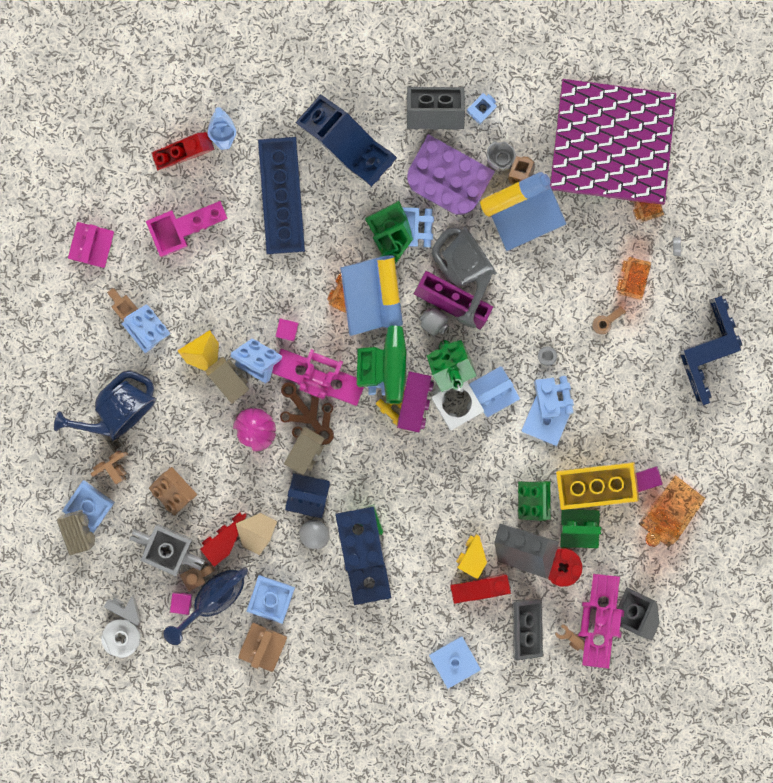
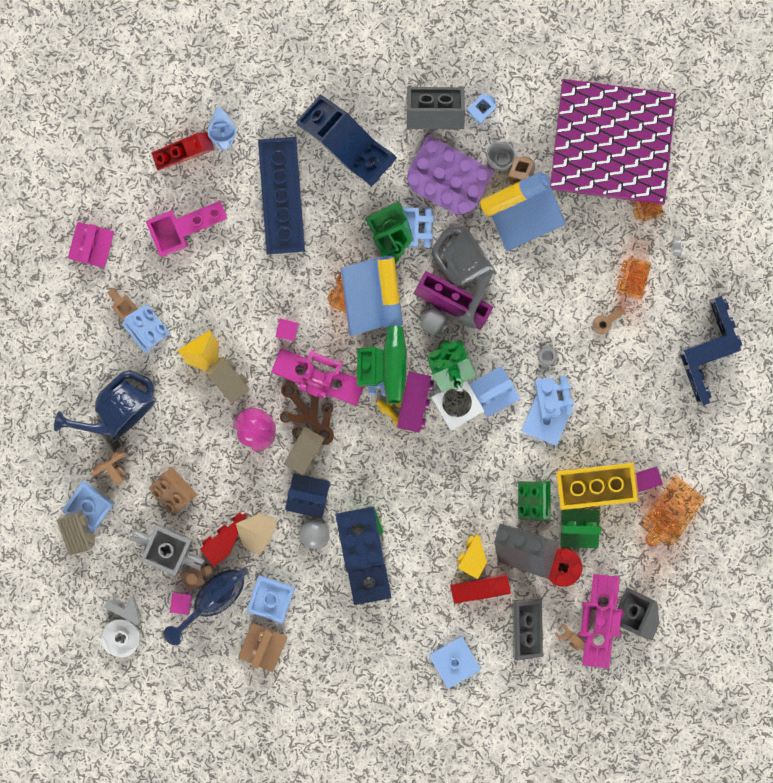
light blue bracket [230,339,282,383] -> none

